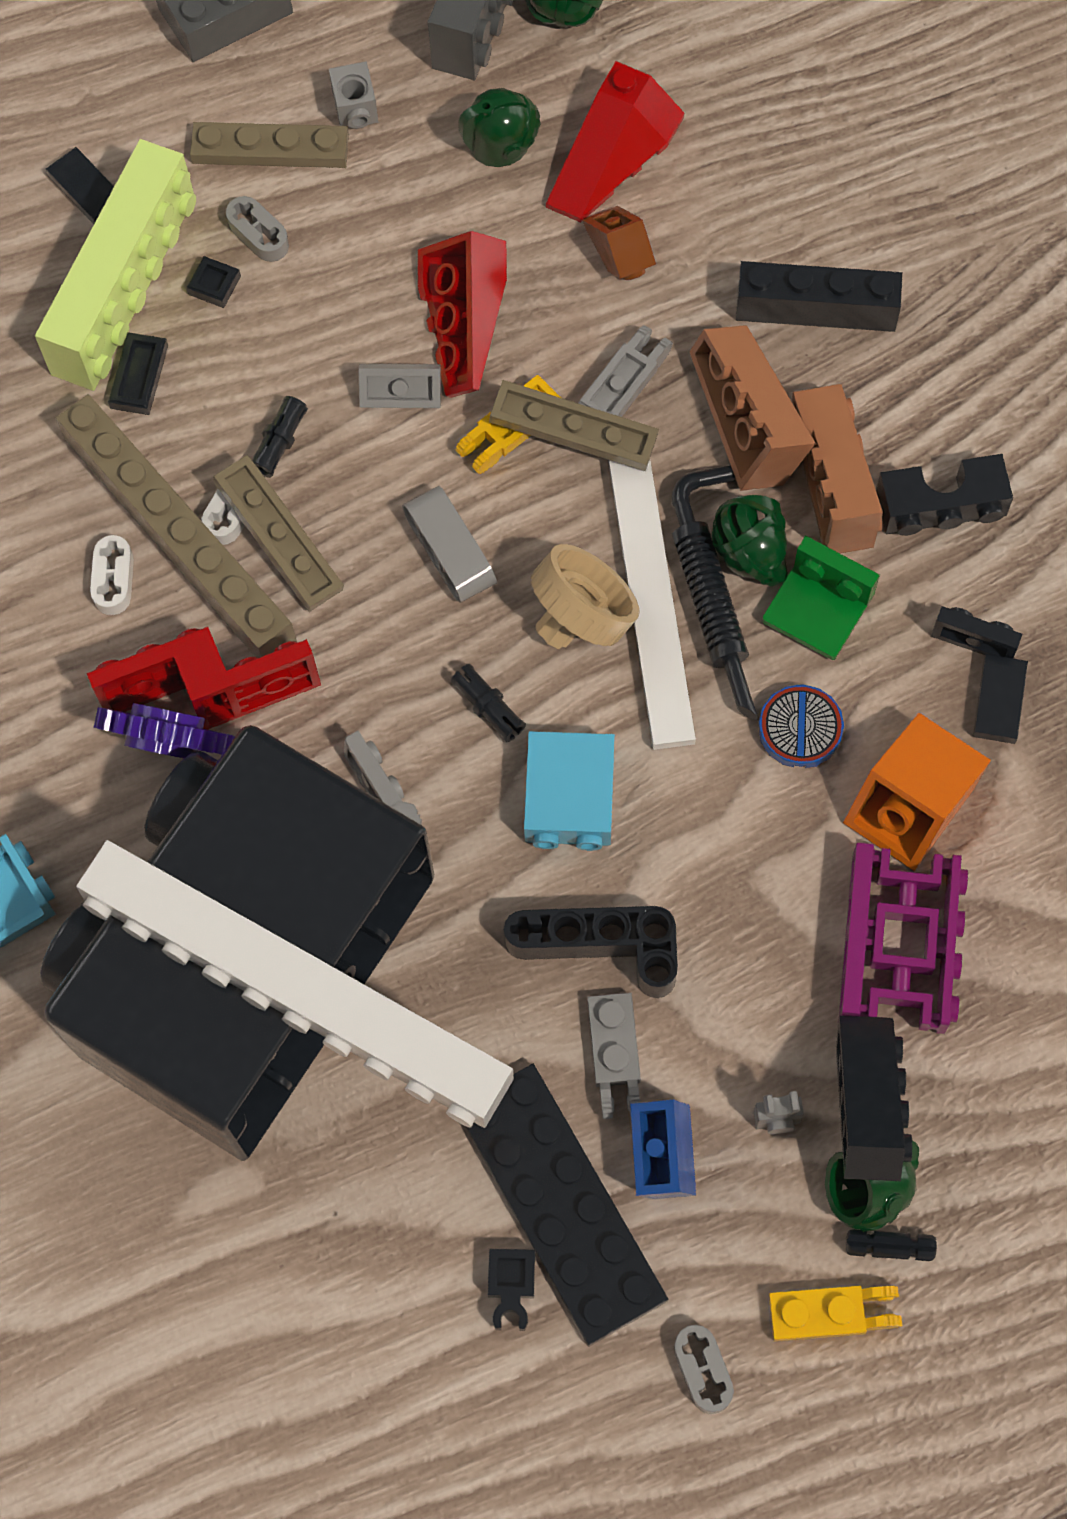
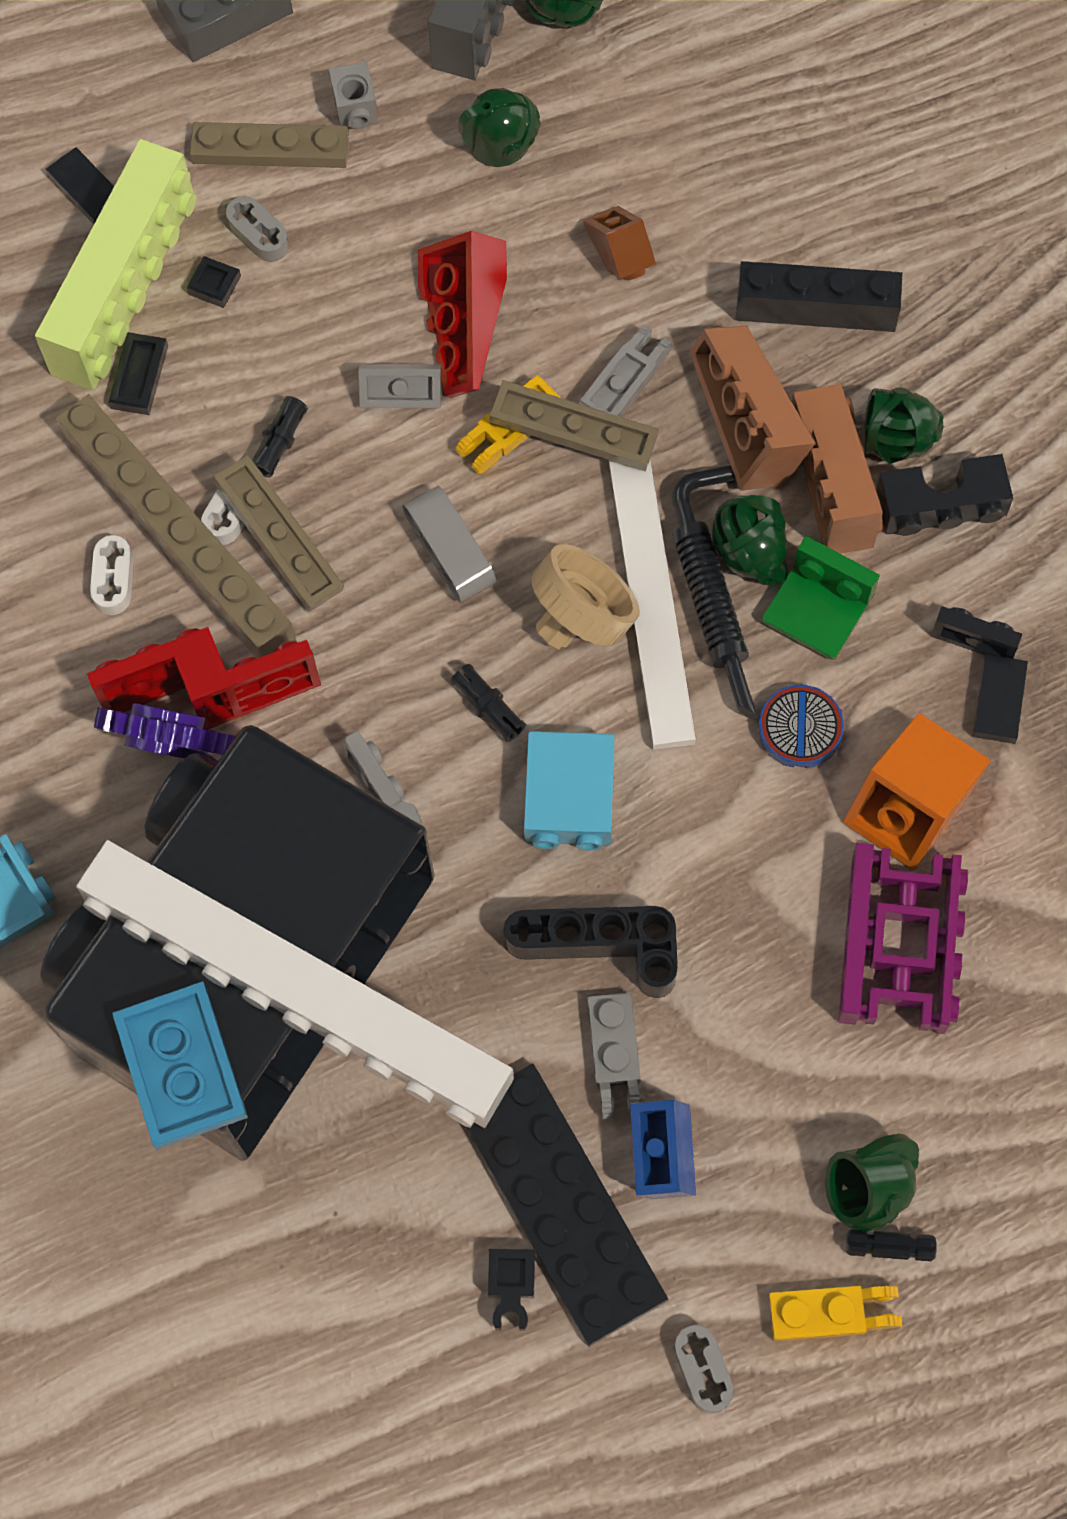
red wedge [546,61,685,223] -> none
light grey plate [753,1091,804,1134] -> none
black brick [836,1015,912,1181] -> none
none -> dark azure plate [112,981,248,1150]
none -> dark green helmet [865,387,944,464]

